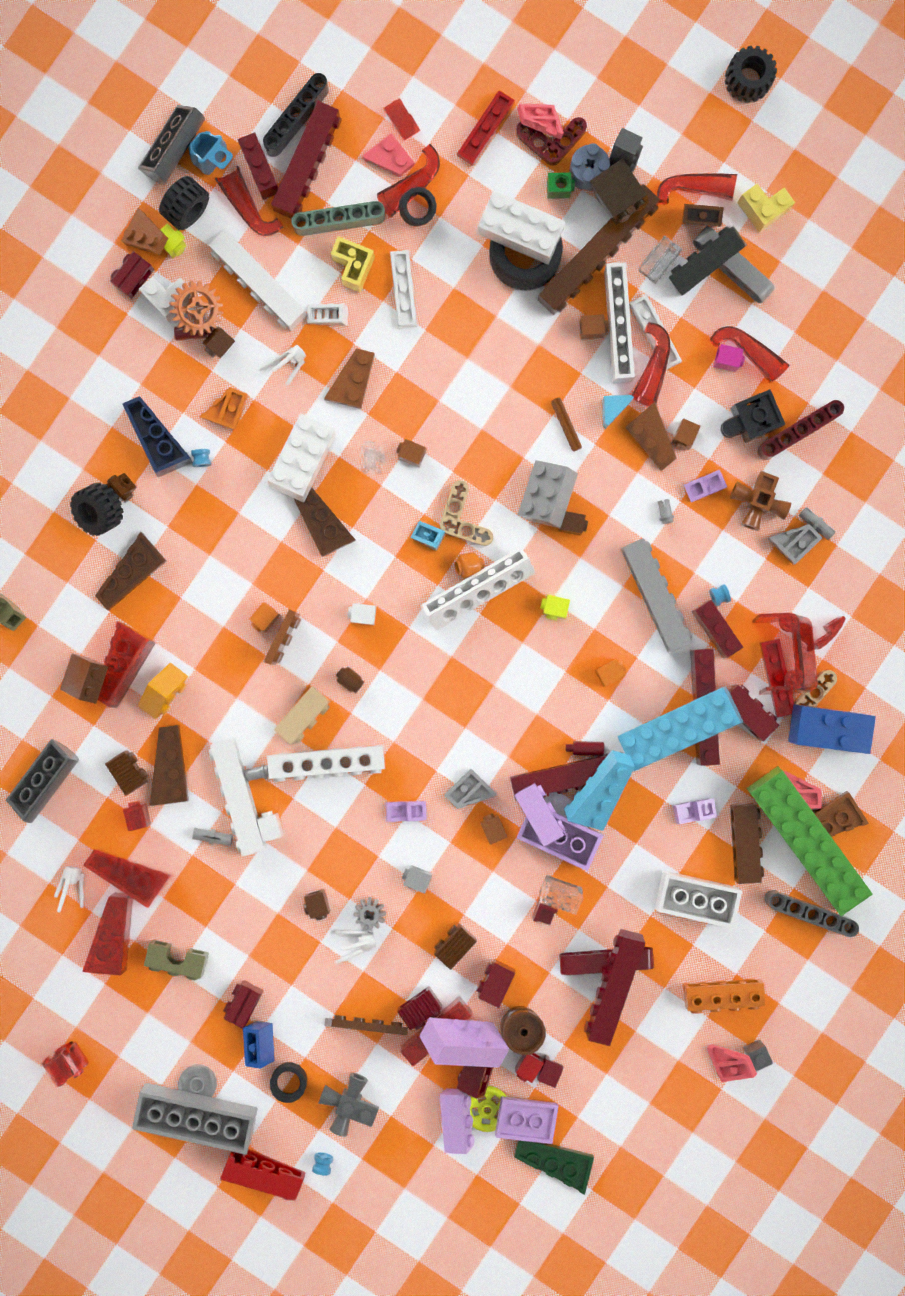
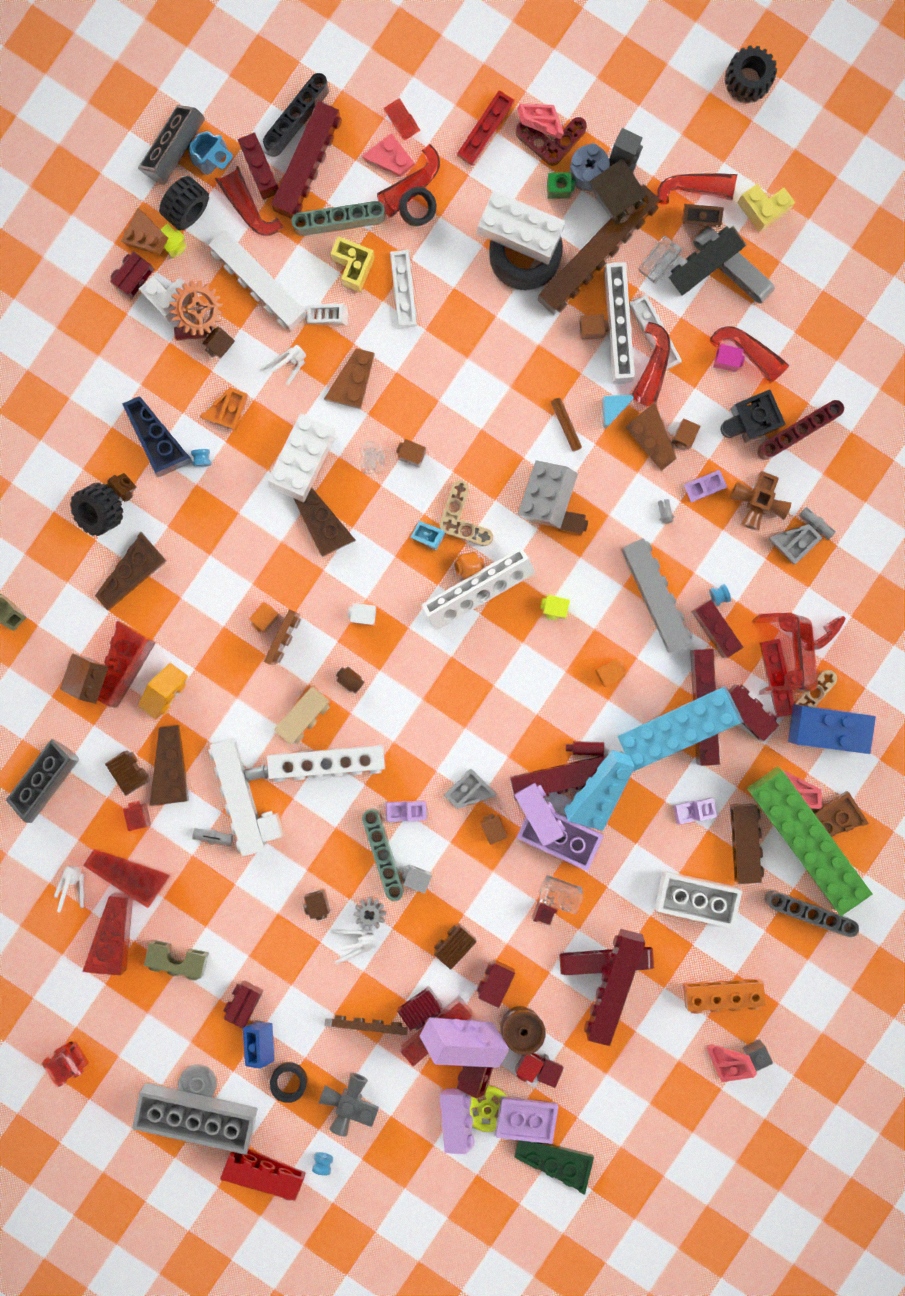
none -> sand green beam [362,808,404,901]

